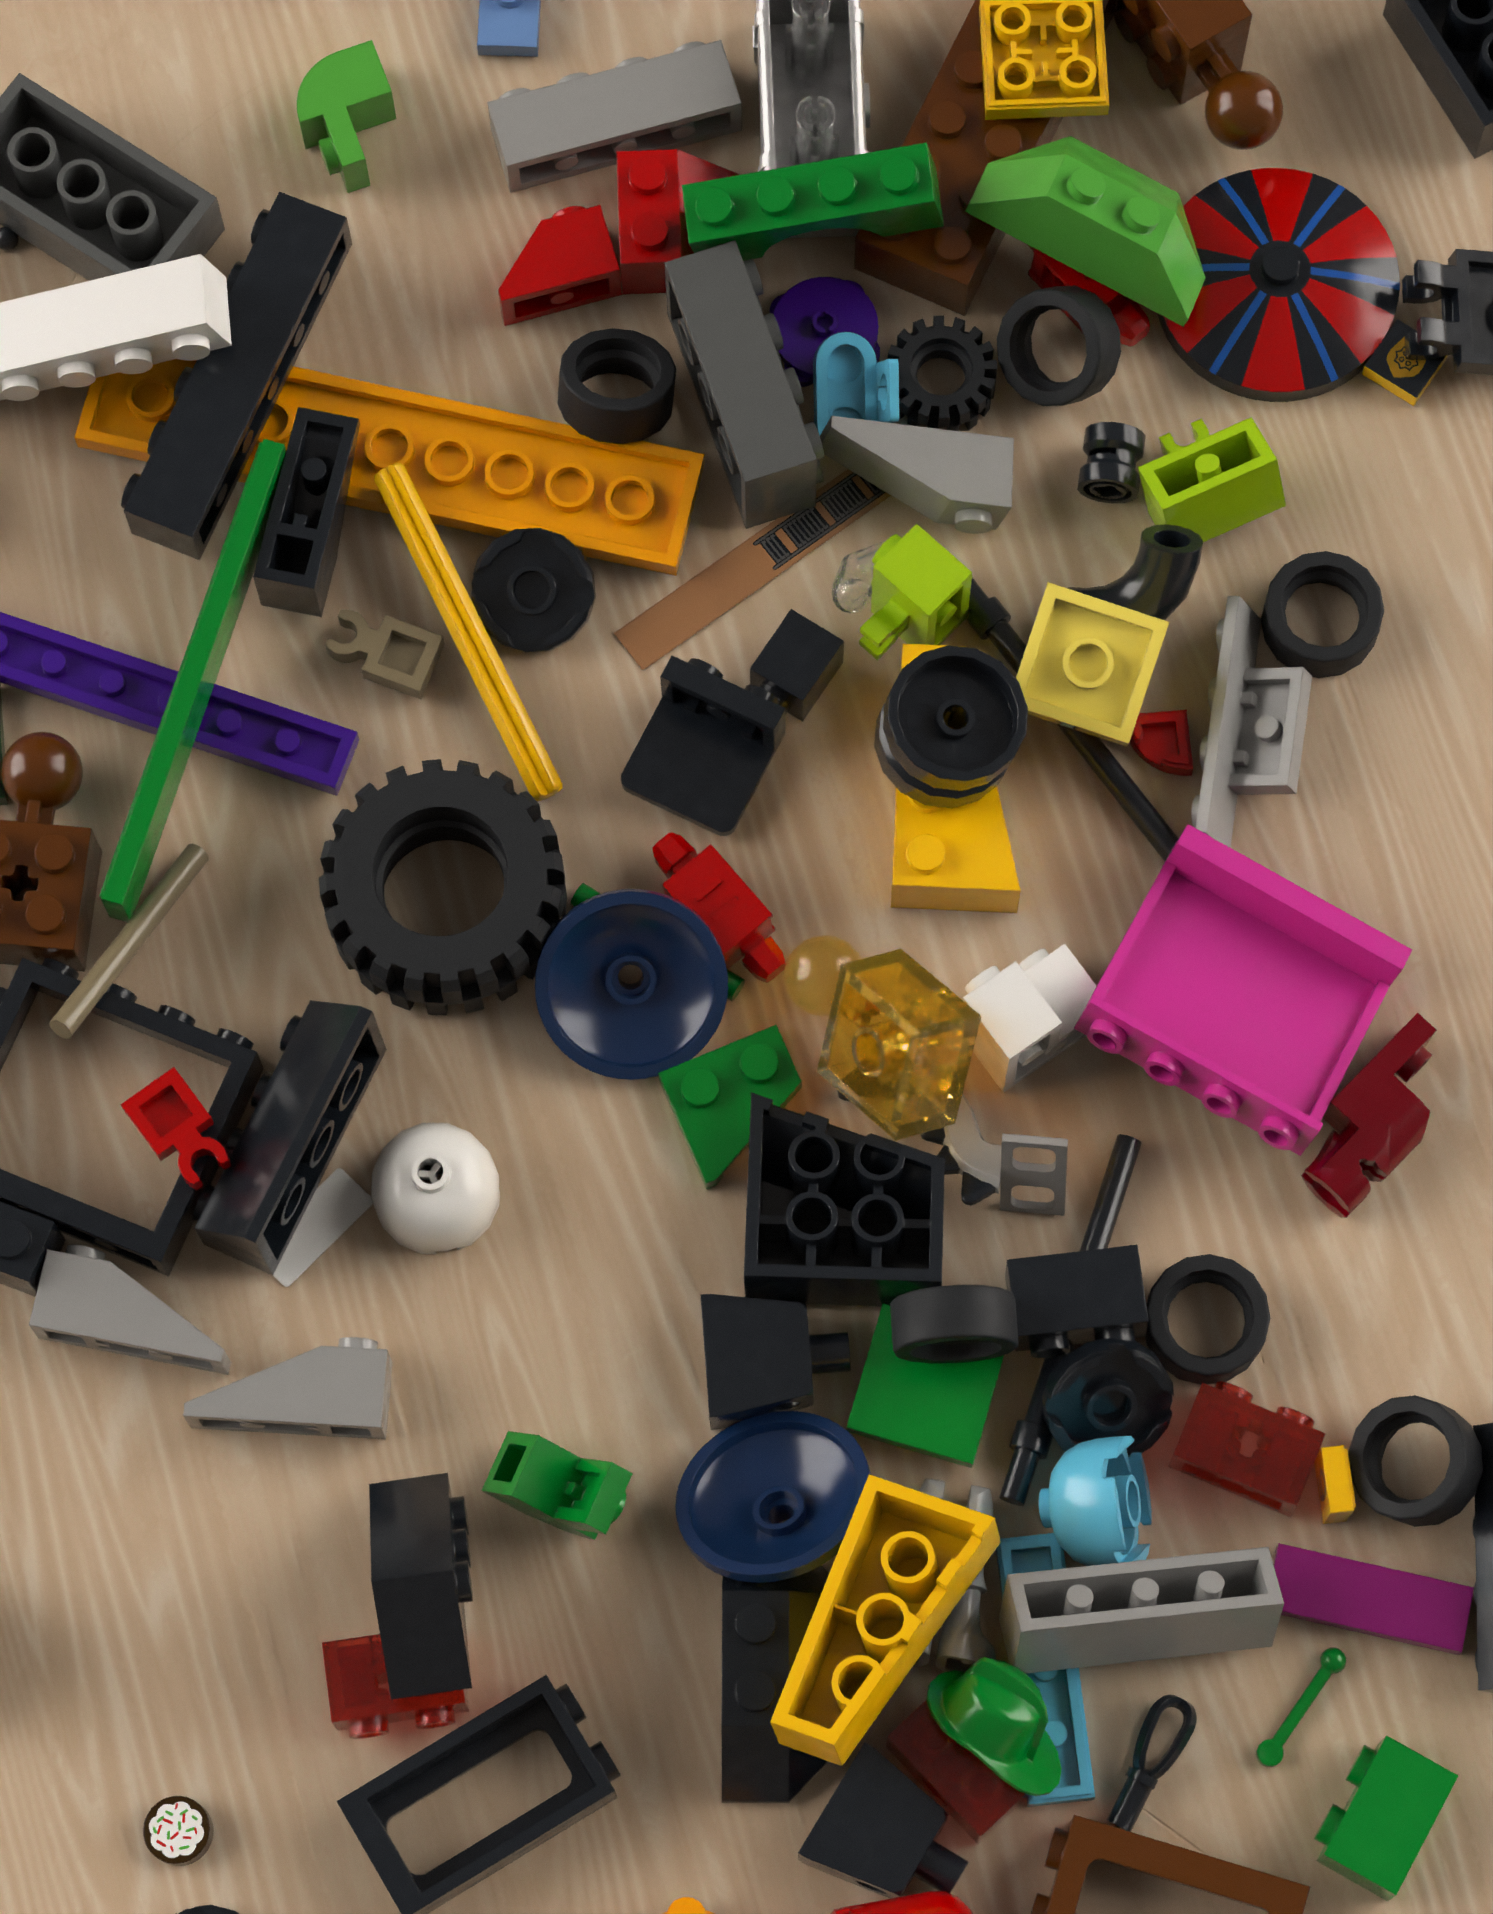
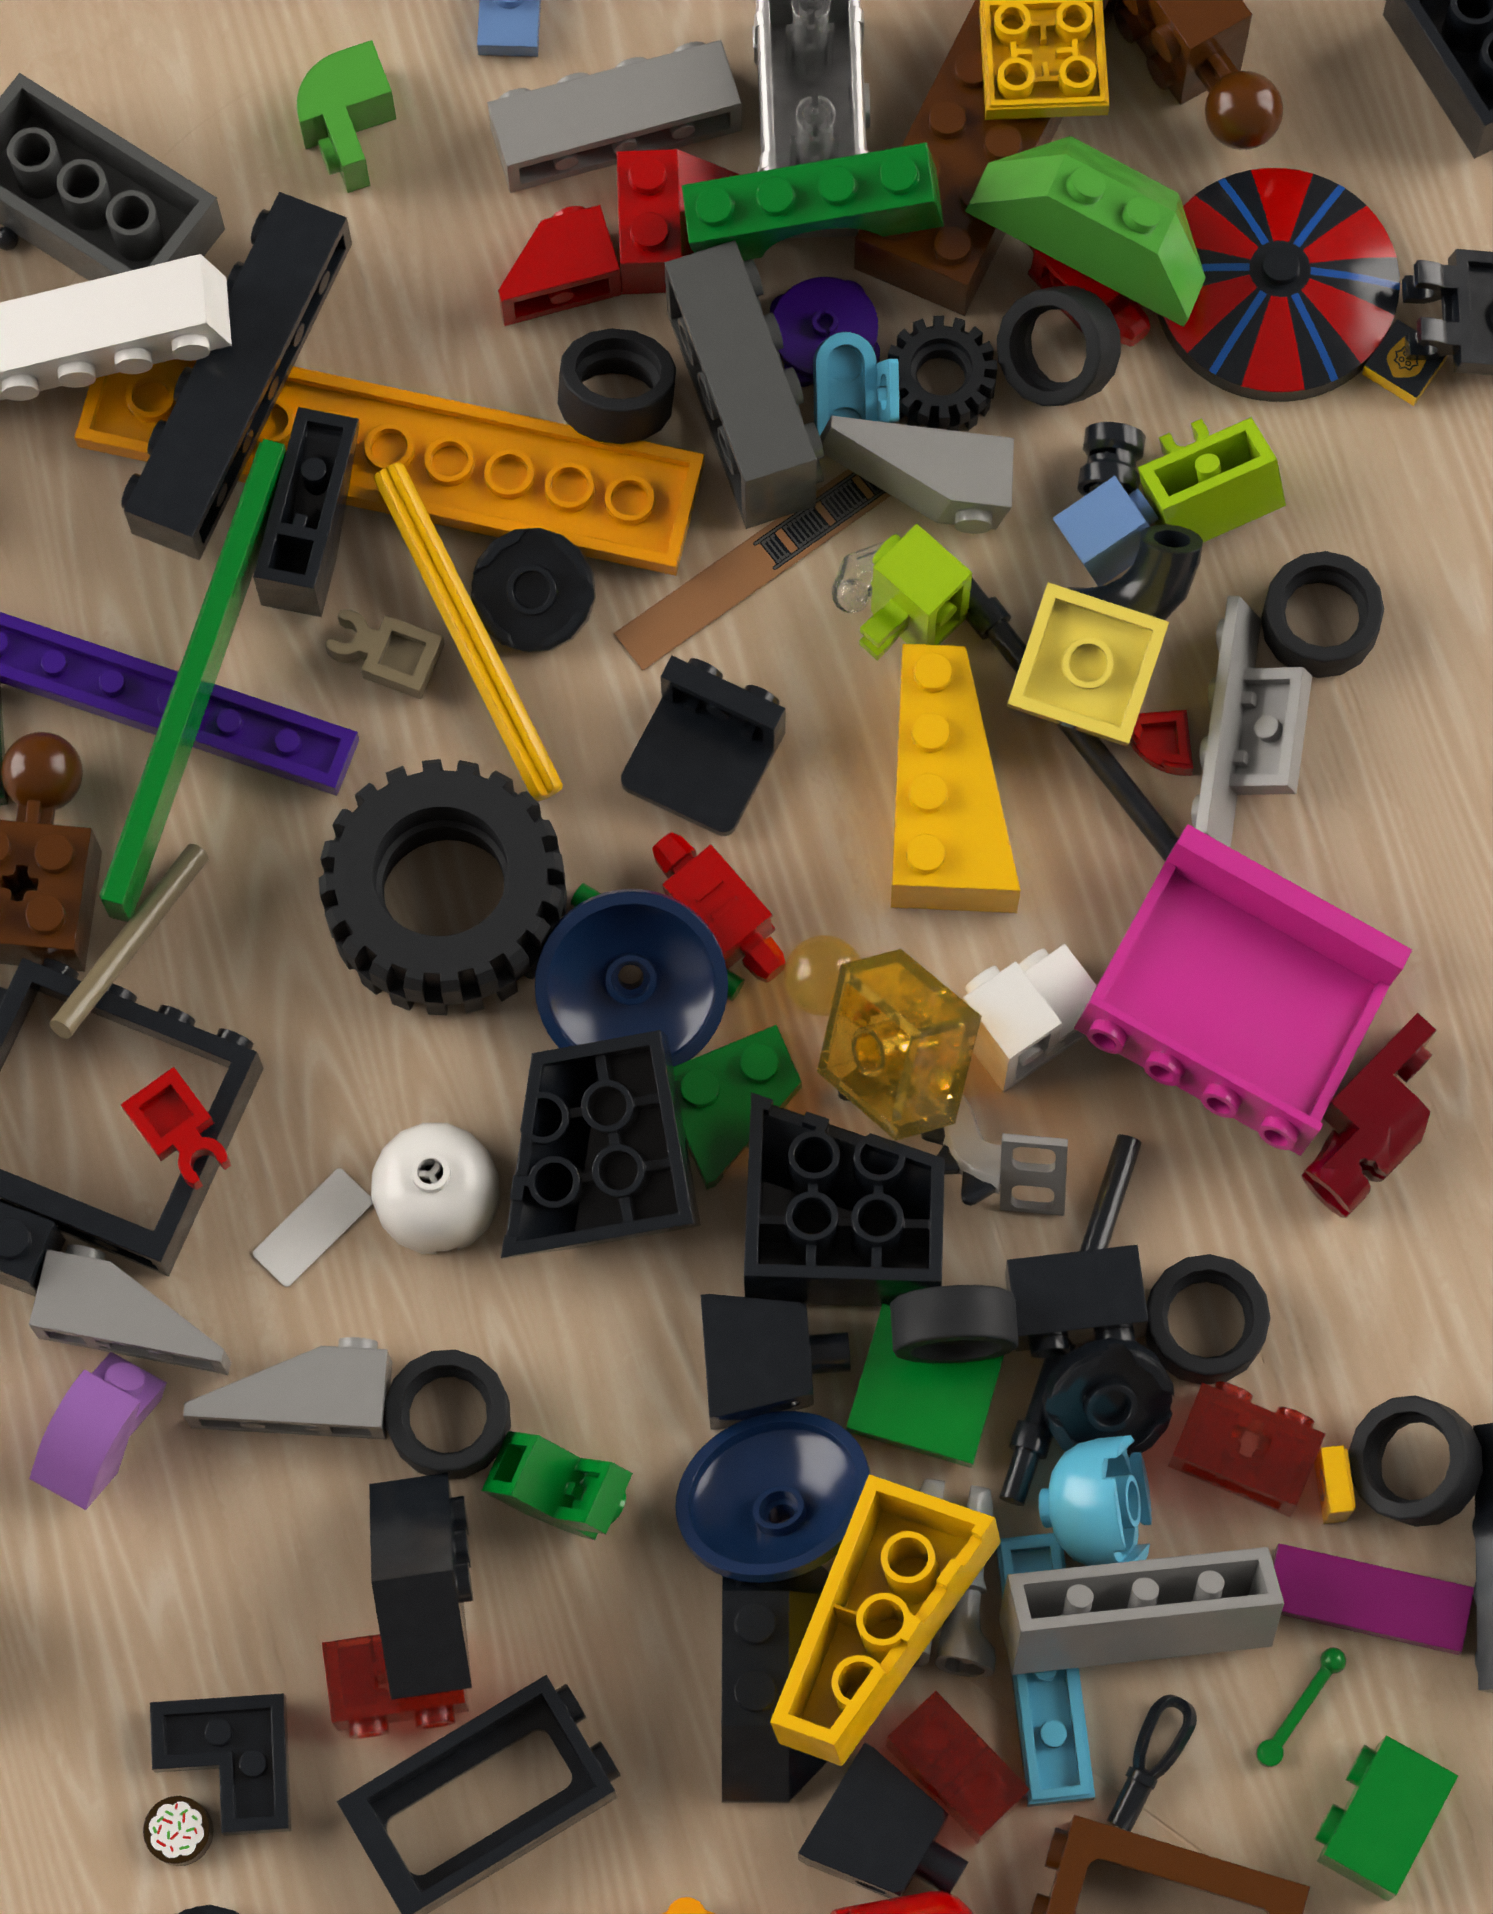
black slope [193,1000,387,1275] -> none
black brick [750,609,844,722] -> none
black wheel [874,645,1028,808] -> none
green piece [926,1657,1062,1796] -> none
none -> medium lavender brick [29,1352,167,1510]
none -> black plate [150,1693,291,1836]
none -> black tyre [385,1349,511,1479]
none -> black wedge [501,1030,701,1258]
none -> medium blue brick [1053,476,1159,586]

